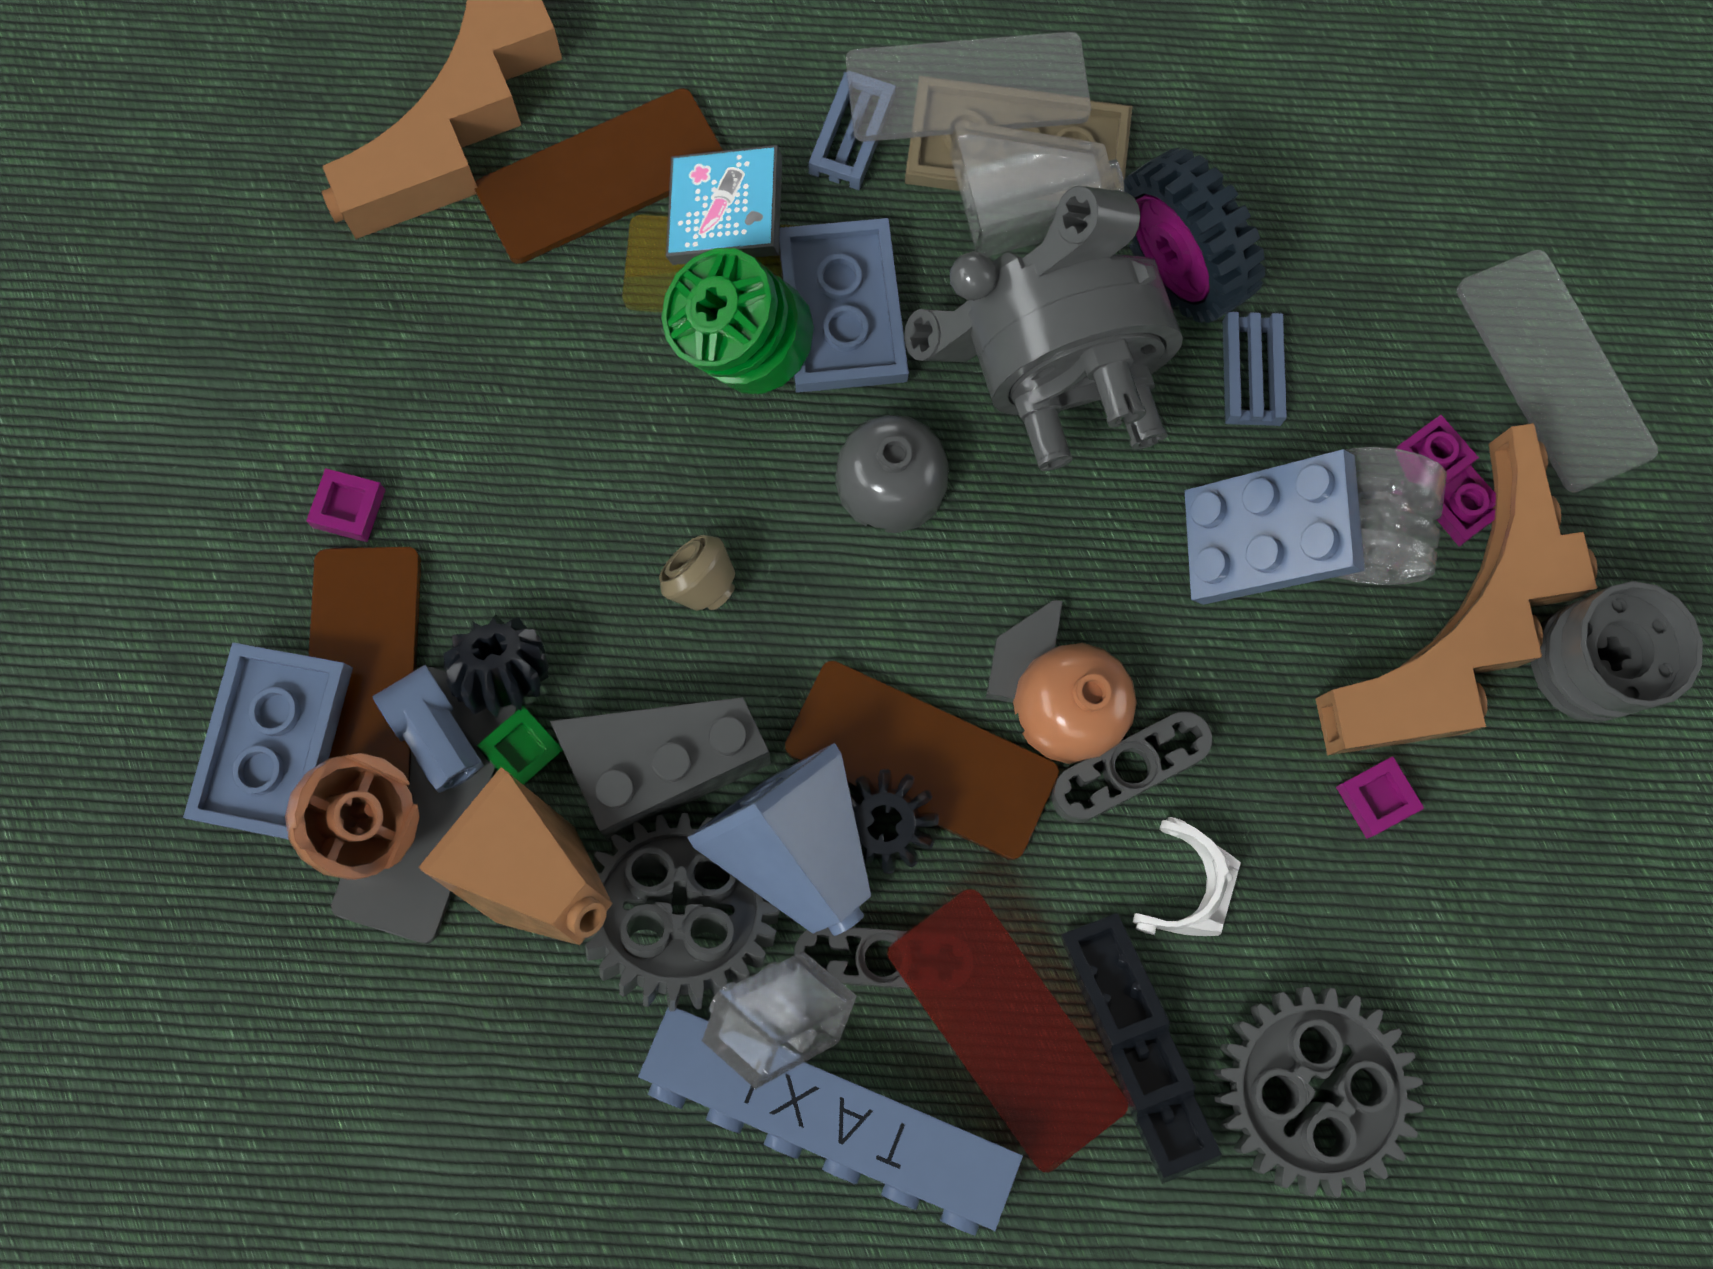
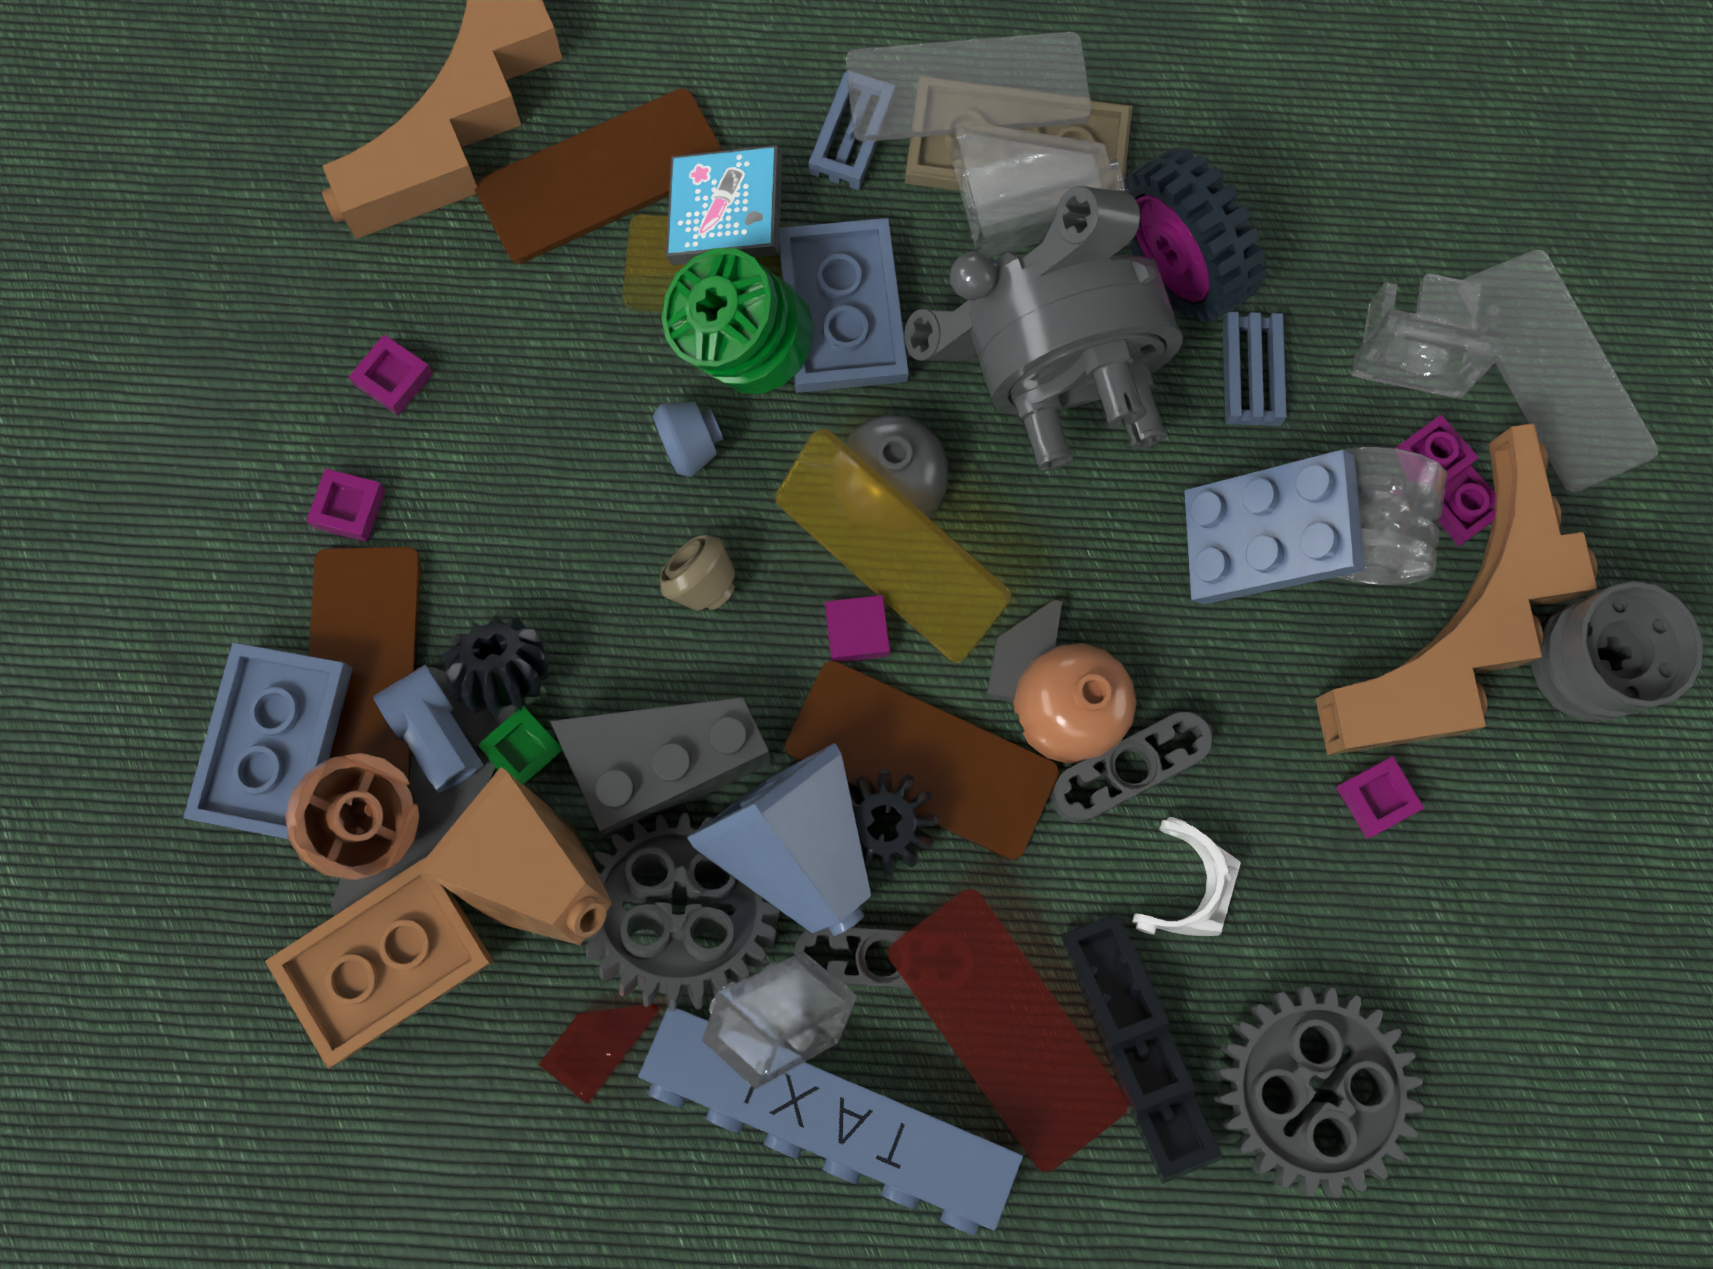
none -> medium nougat plate [265,858,494,1068]
none -> magenta tile [348,334,433,416]
none -> clear red tile [539,1003,661,1104]
none -> sand blue cone [653,402,724,477]
none -> clear yellow piece [775,428,1011,663]
none -> magenta tile [825,595,890,662]
none -> clear panel [1351,274,1506,399]

